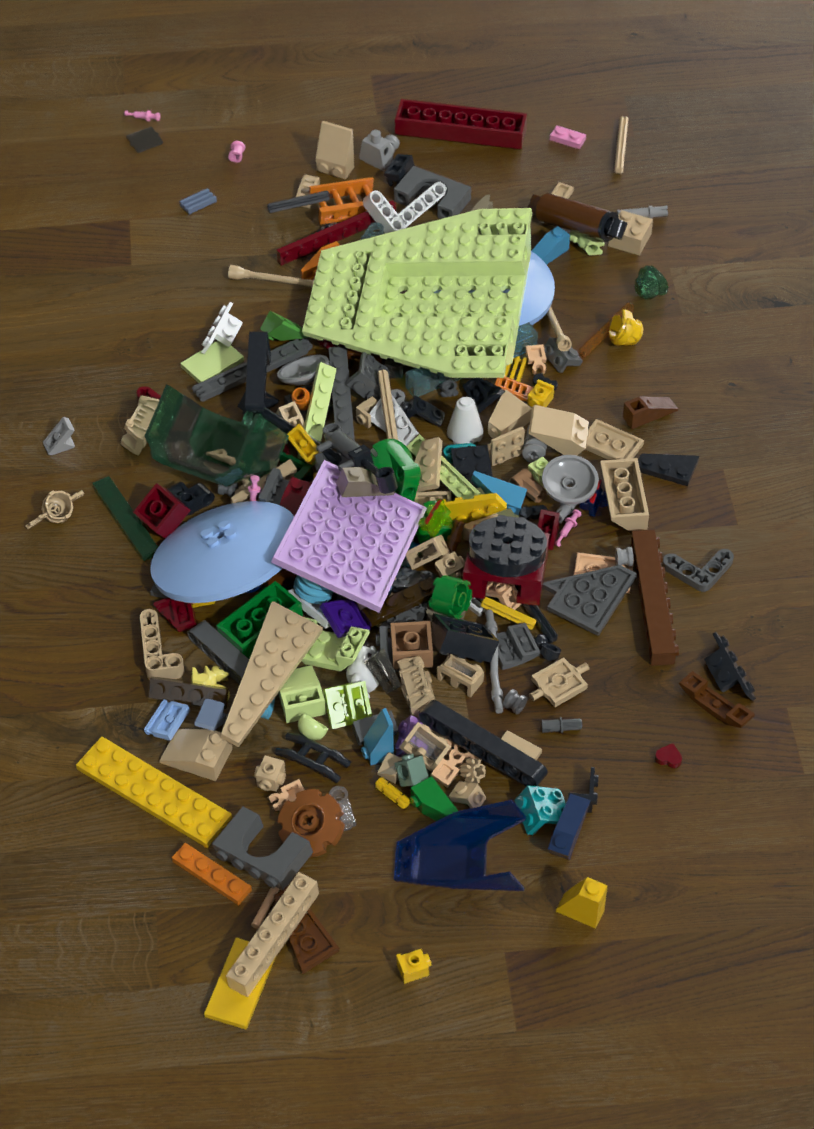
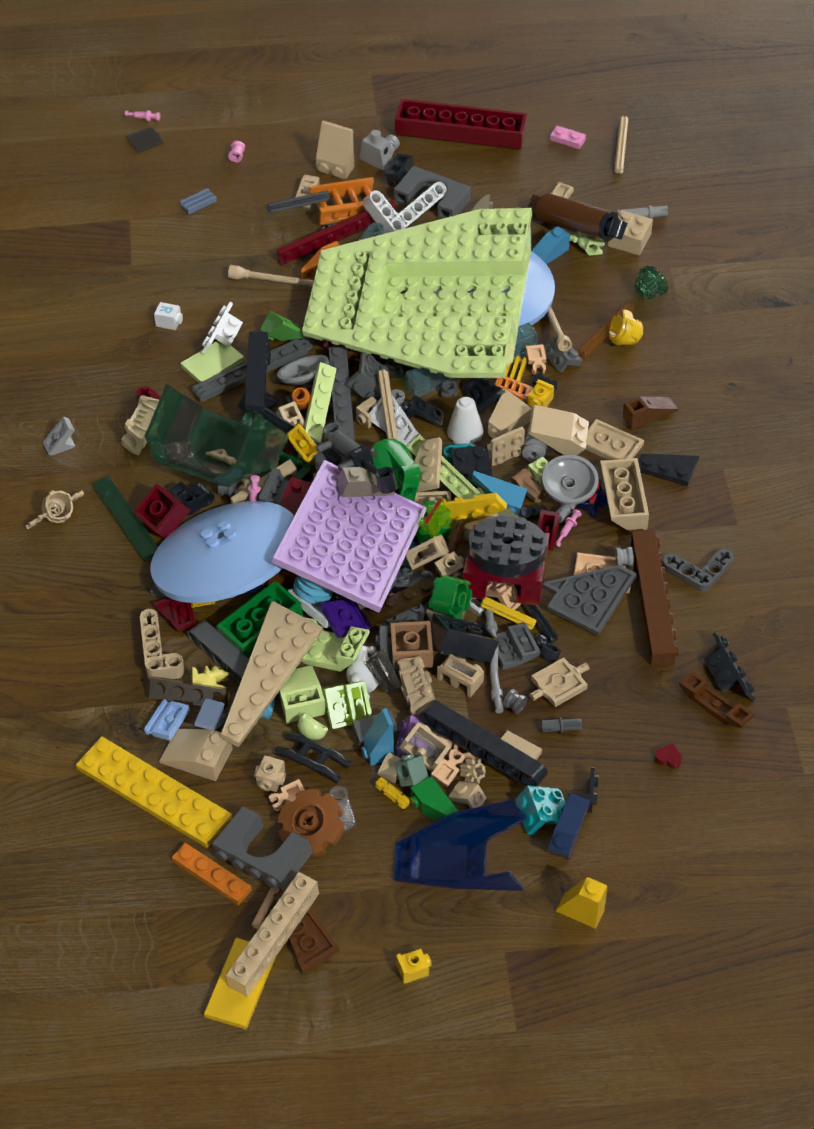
none -> white brick [154,302,183,330]

